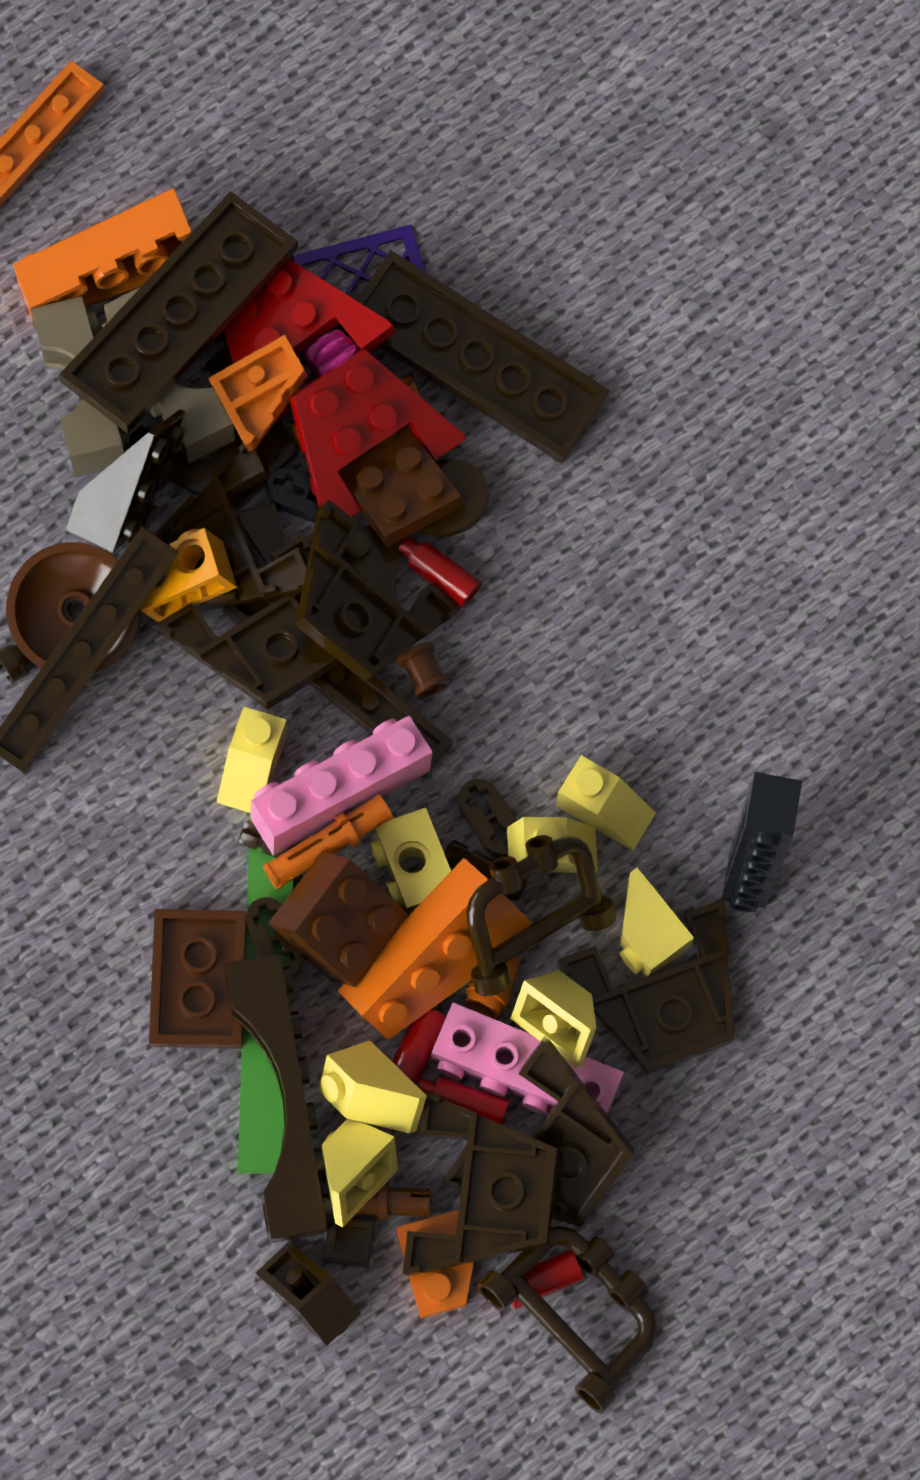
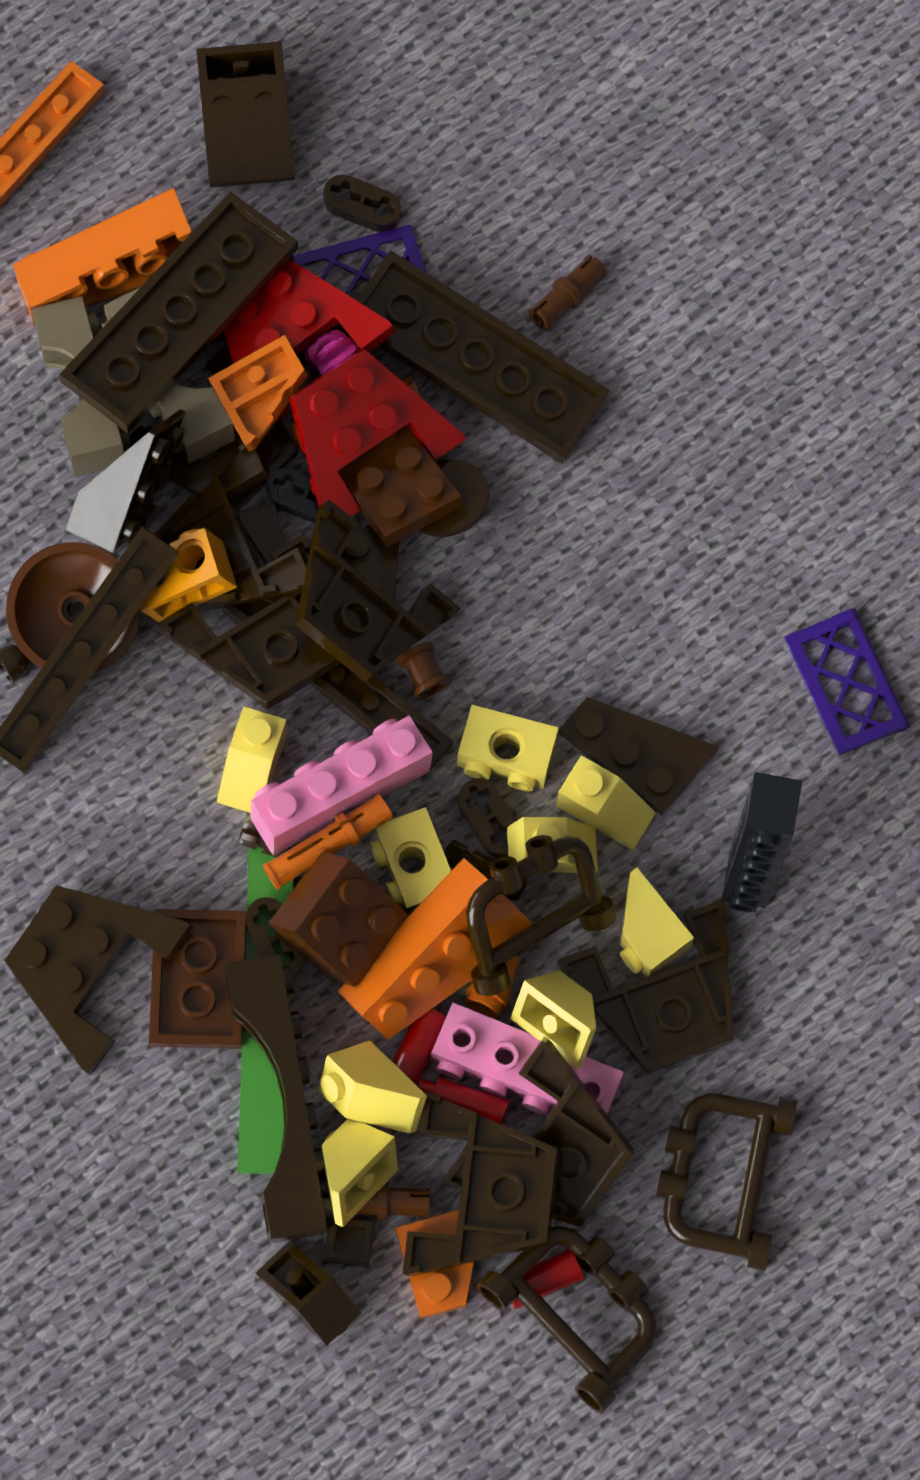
red cylinder [399,537,482,608] -> none
none -> dark brown wing [4,885,193,1075]
none -> dark brown slope [196,41,295,188]
none -> dark brown beam [323,175,401,232]
none -> light yellow brick [457,705,559,792]
none -> reddish brown pin [528,255,607,331]
none -> dark brown wing [558,697,719,816]
none -> dark brown bar [656,1093,798,1271]
none -> dark purple window [784,608,911,756]

